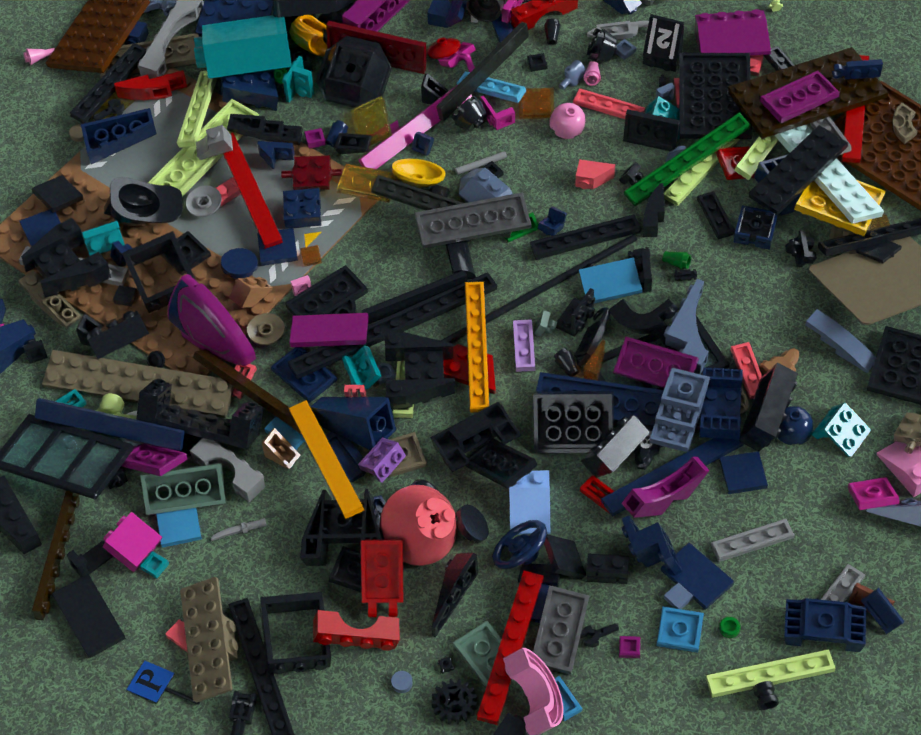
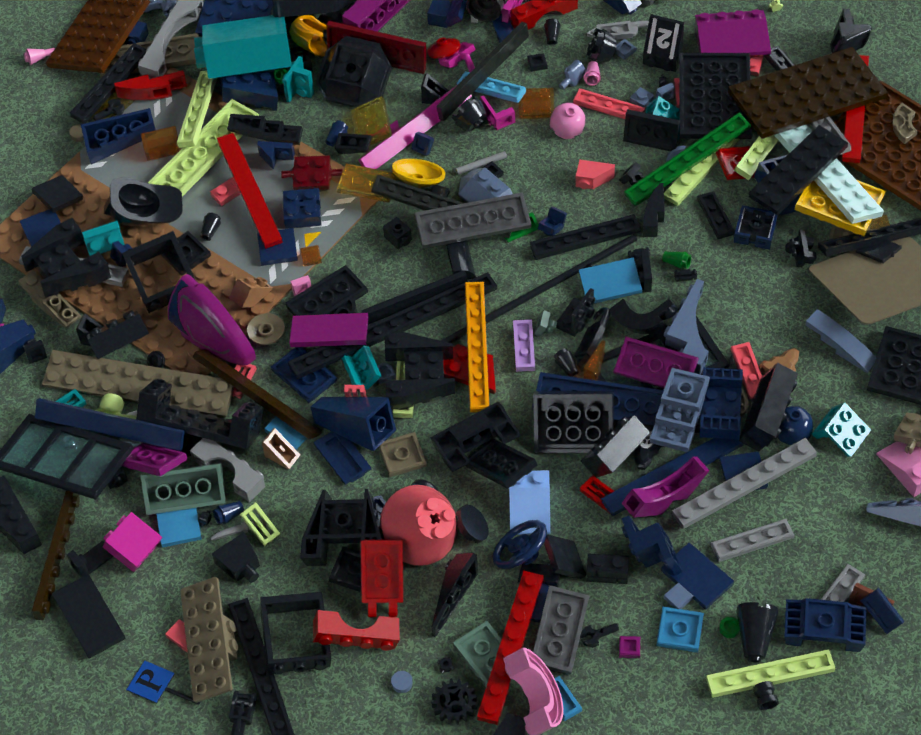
black tile [113,285,137,307] -> none
teal tile [140,551,169,579] -> none
light grey dish [186,185,222,217] -> none
light grey arch [196,125,233,160] -> none
dark blue tile [221,248,258,279] -> none
light orange tile [289,400,364,519] -> none
magenta plate [304,128,326,148] -> none
medium lavender bracket [358,437,406,483] -> none
magenta tile [760,71,840,123] -> none
dark blue plate [832,59,883,80] -> none
dark pink plate [848,477,899,510] -> none
none -> clear orange brick [141,126,181,161]
none -> black piece [199,510,212,527]
none -> black cone [200,213,221,241]
none -> black torso [212,532,260,583]
none -> dark blue cone [213,501,244,524]
none -> yellowish green tile [240,503,280,547]
none -> black brick [383,217,412,250]
none -> sand blue plate [630,87,654,108]
none -> light grey plate [672,438,817,529]
none -> black cone [736,602,778,663]
none -> black piece [830,9,872,53]

